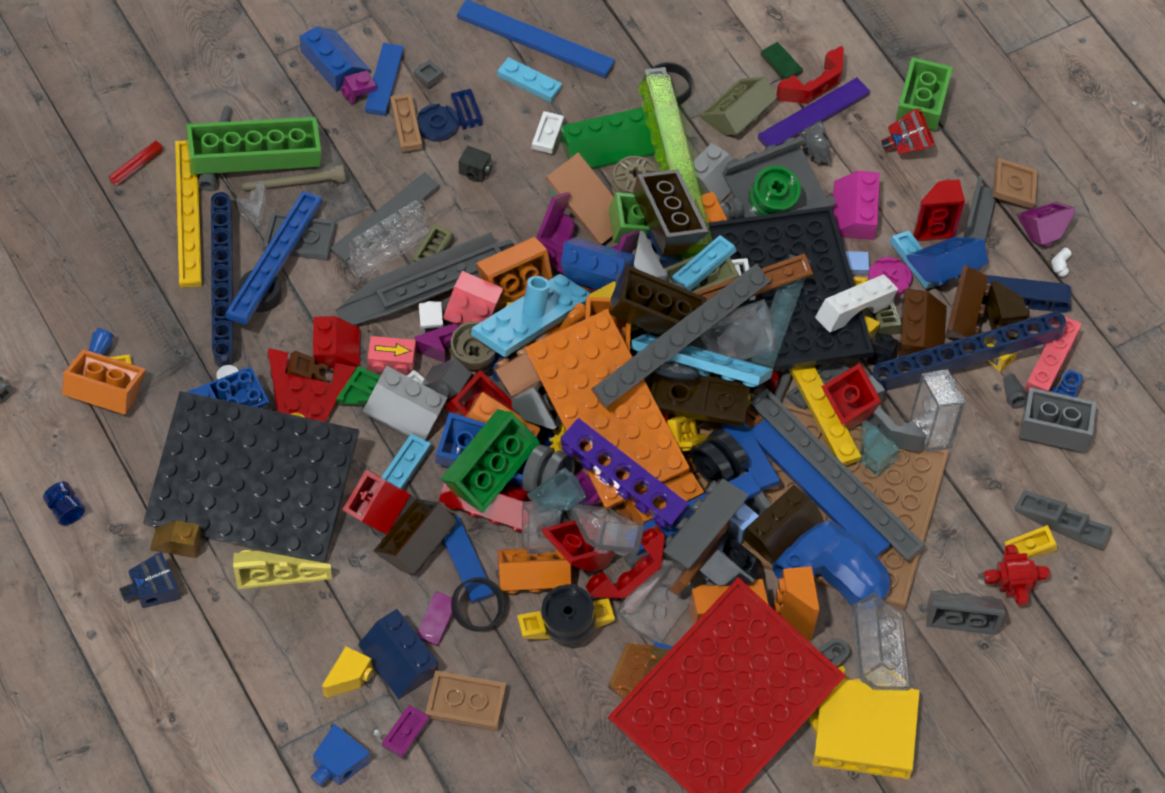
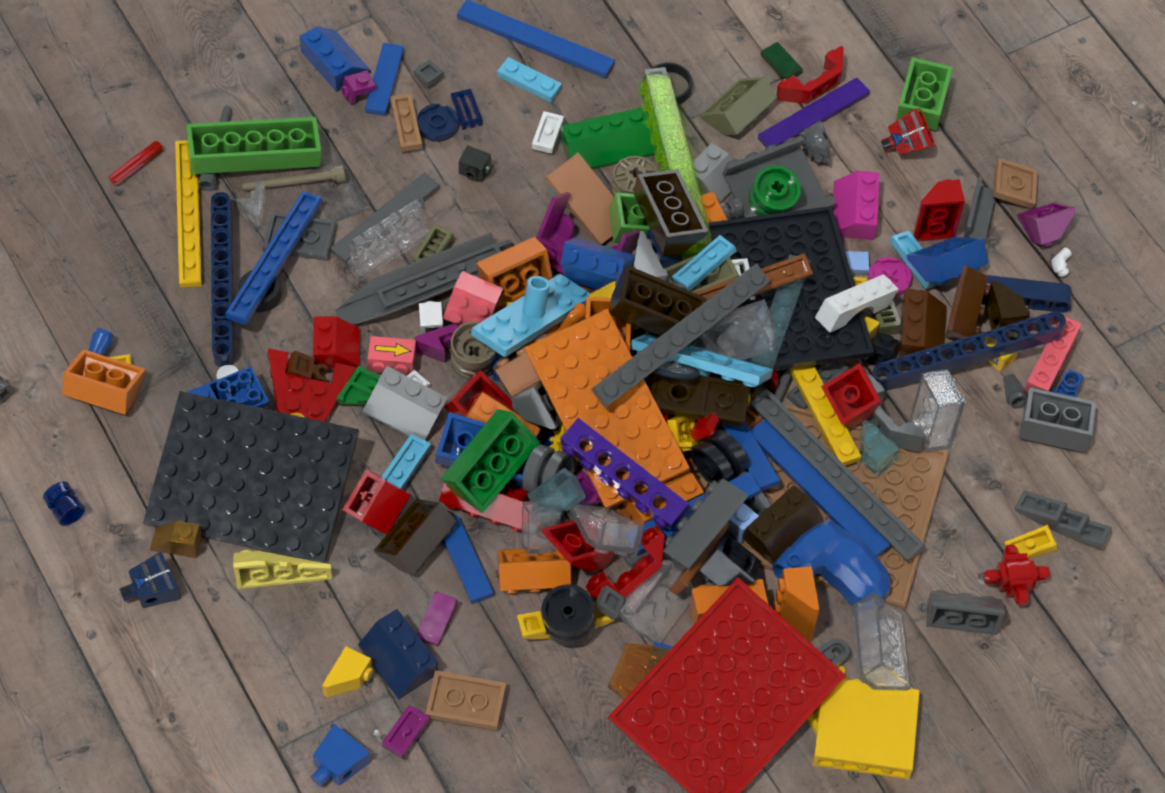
dark grey brick [421,359,472,397] -> none
black tyre [451,577,505,631] -> none
none -> dark grey plate [594,585,625,620]
none -> red plate [689,413,719,441]

